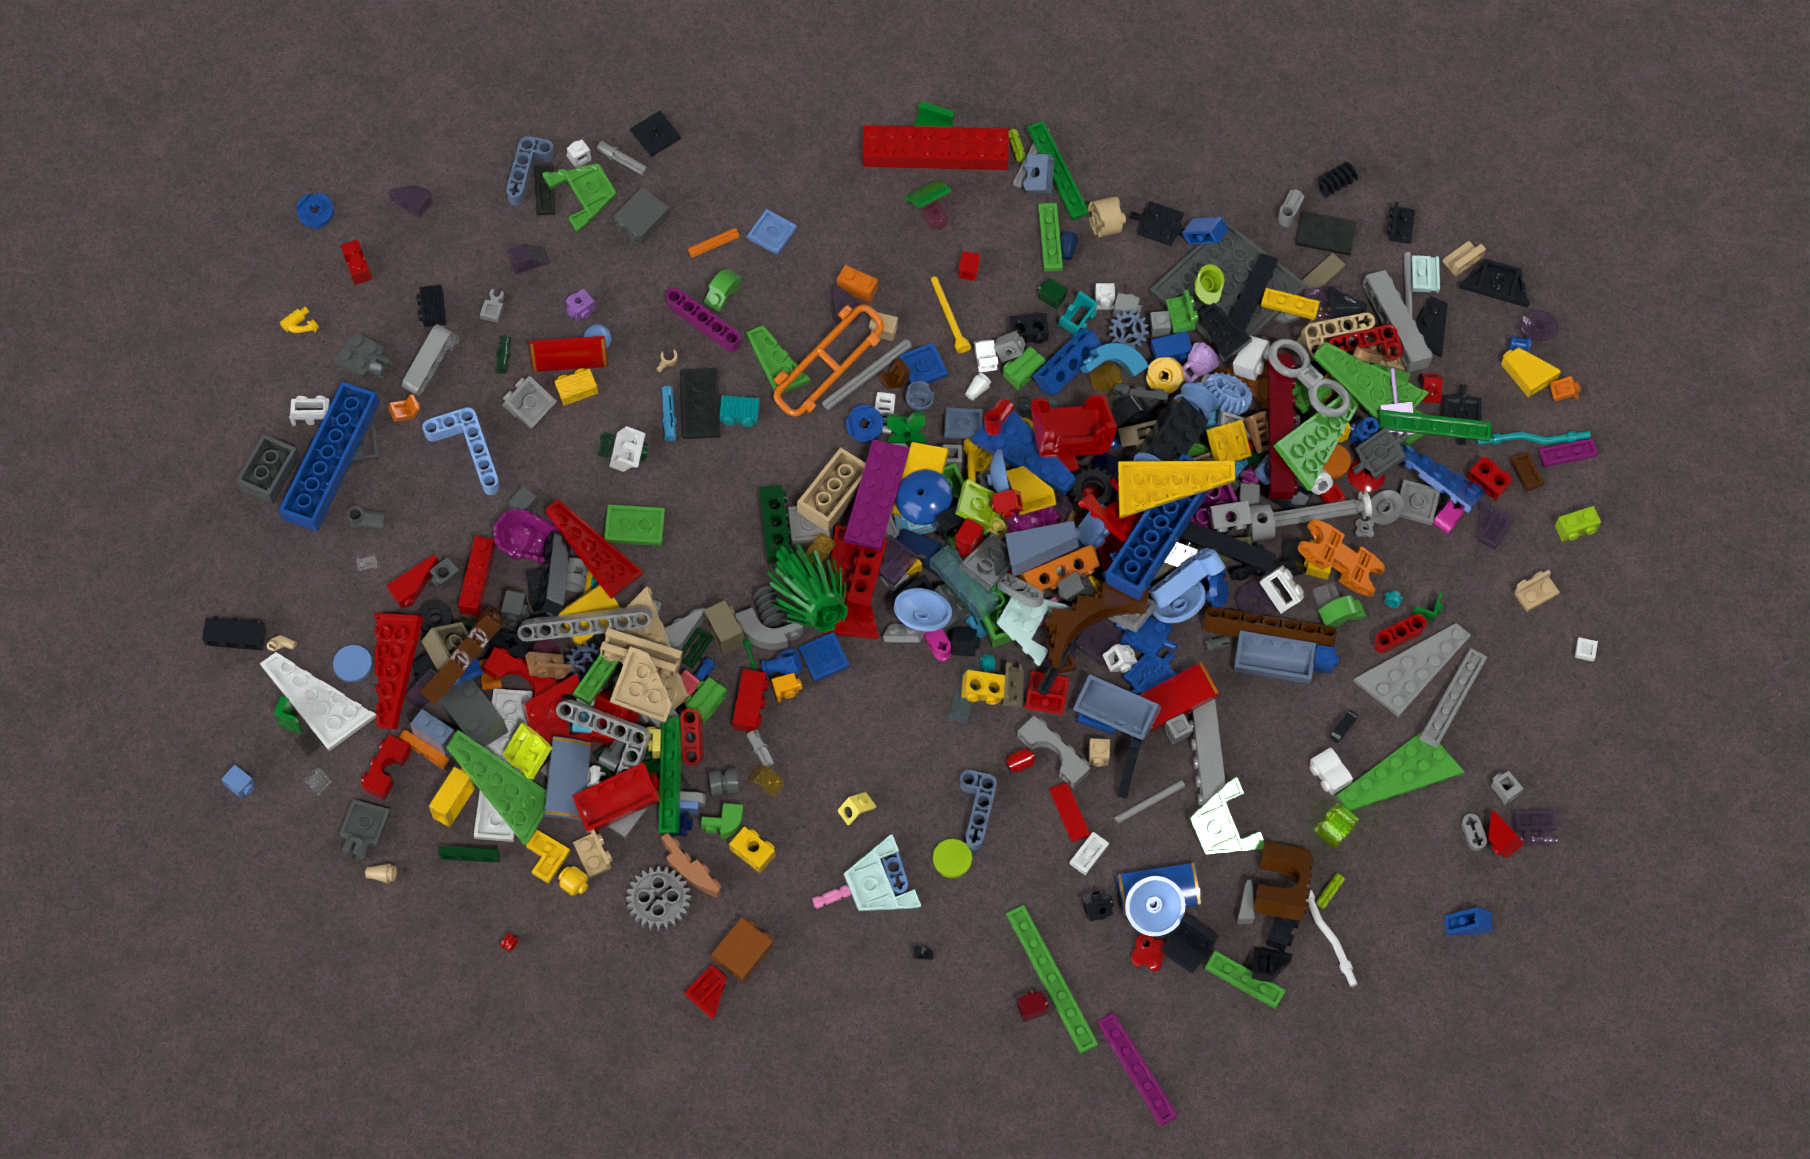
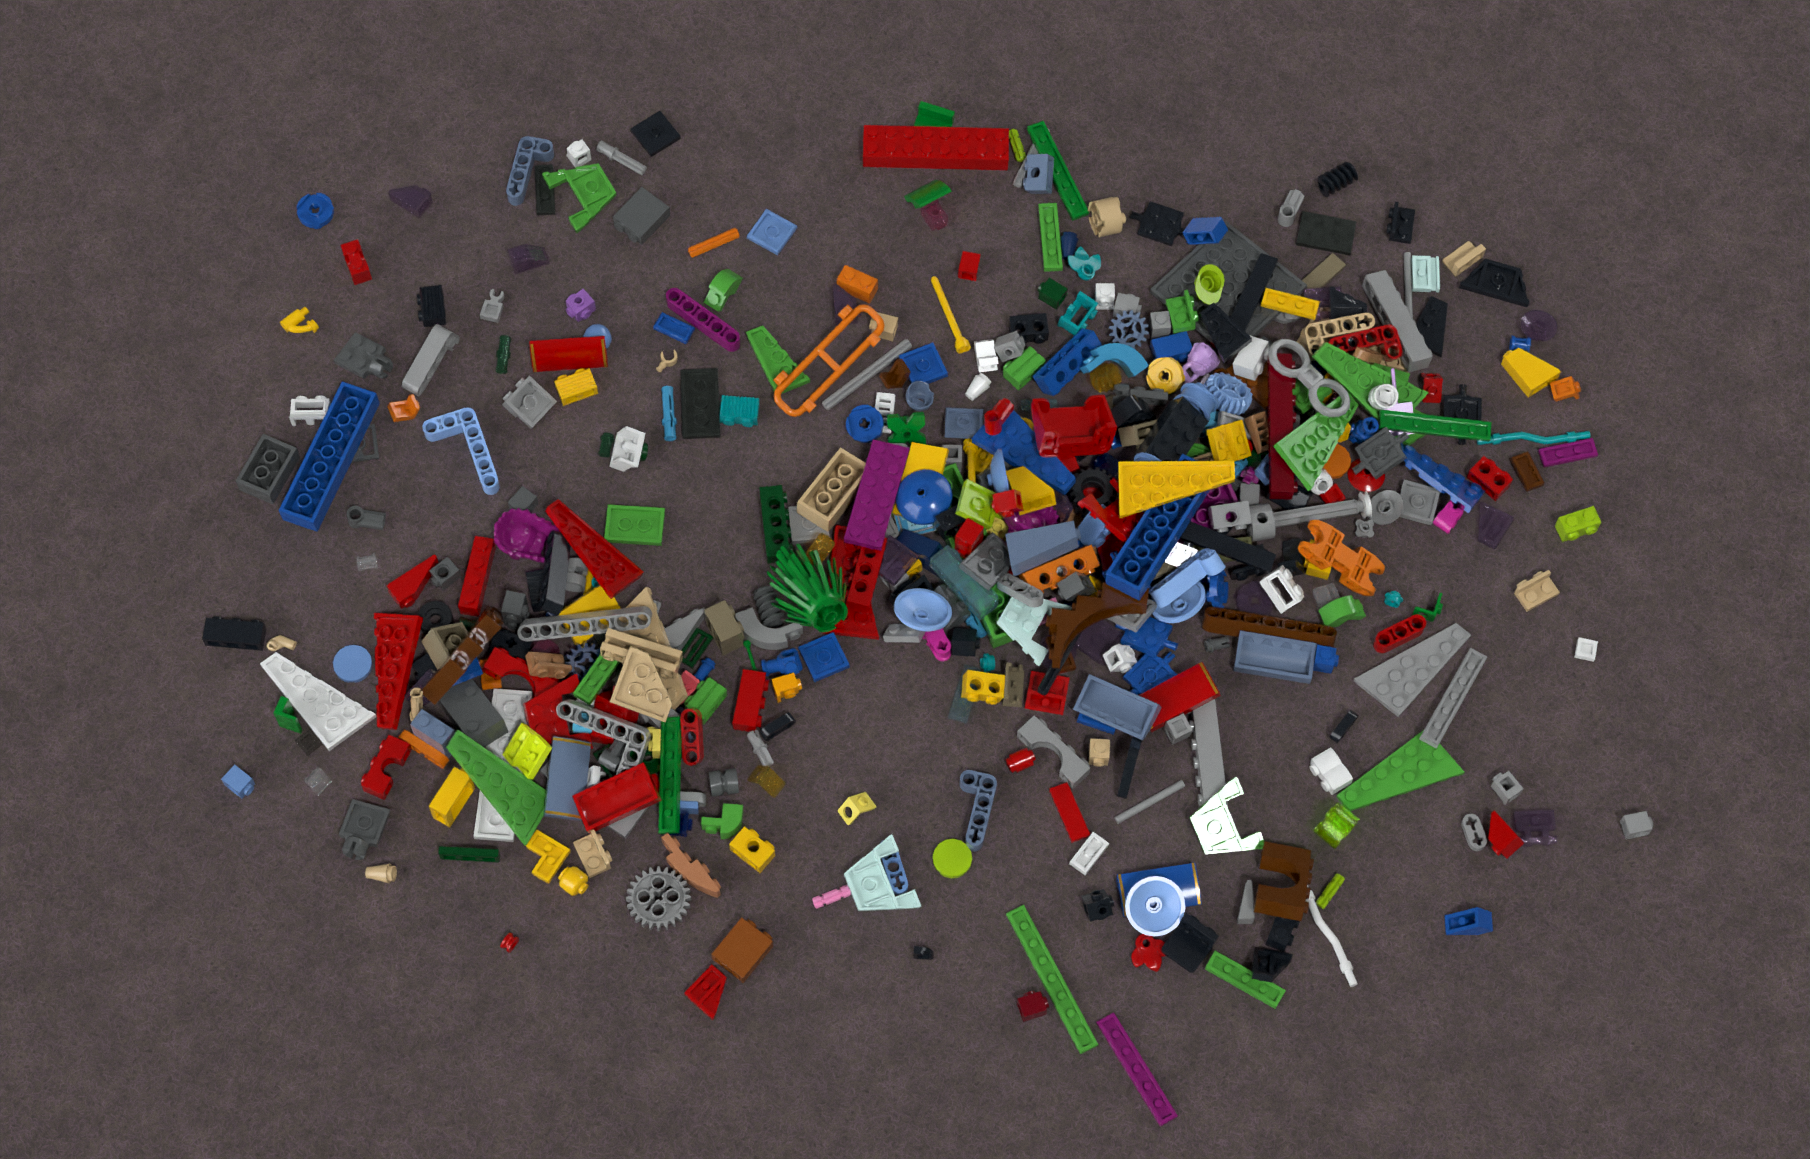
none -> tan pin [410,688,423,721]
none -> blue tile [653,312,695,344]
none -> black beam [760,713,796,741]
none -> teal plate [1068,246,1101,281]
none -> white wheel [1368,384,1398,410]
none -> light grey brick [1620,811,1653,840]

